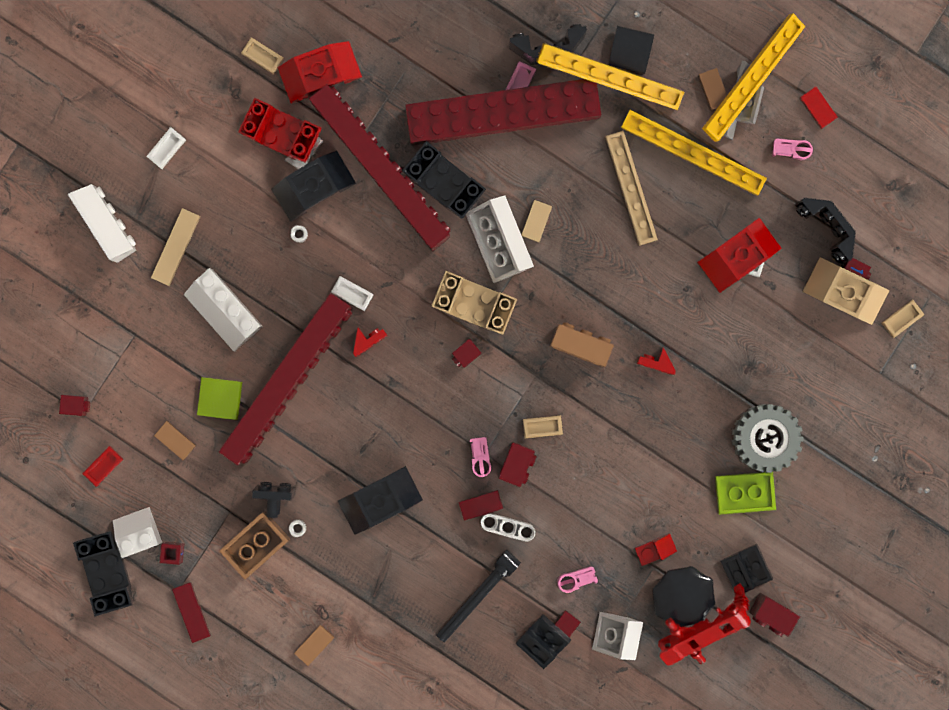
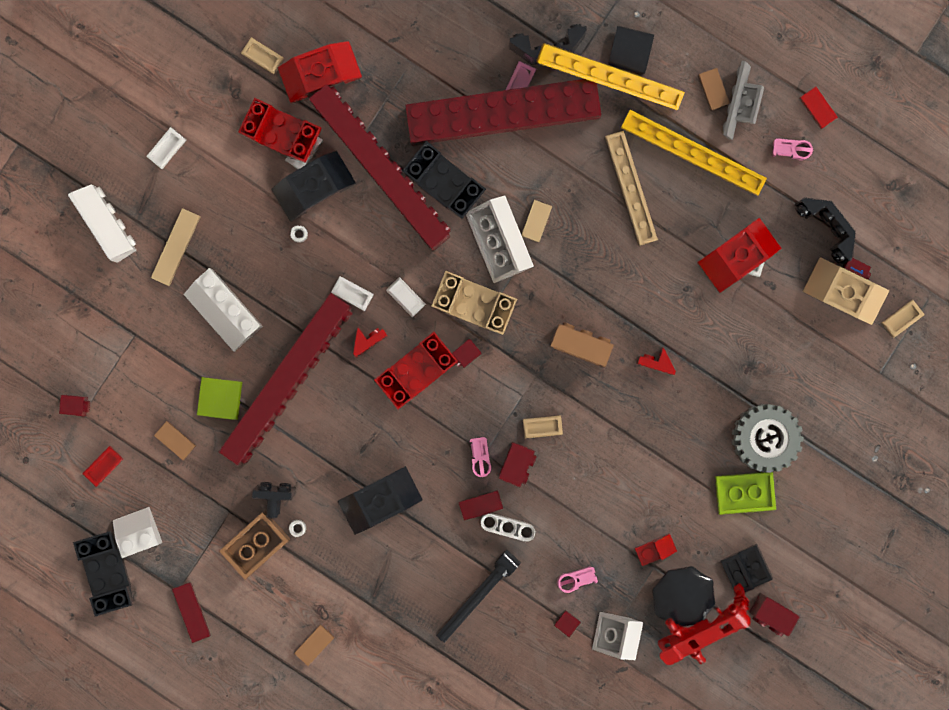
dark red brick [160,542,185,565] -> none
black slope [515,614,571,669] -> none
yellow plate [702,13,805,142] -> none
none -> red slope [374,332,458,410]
none -> white tile [386,277,426,317]

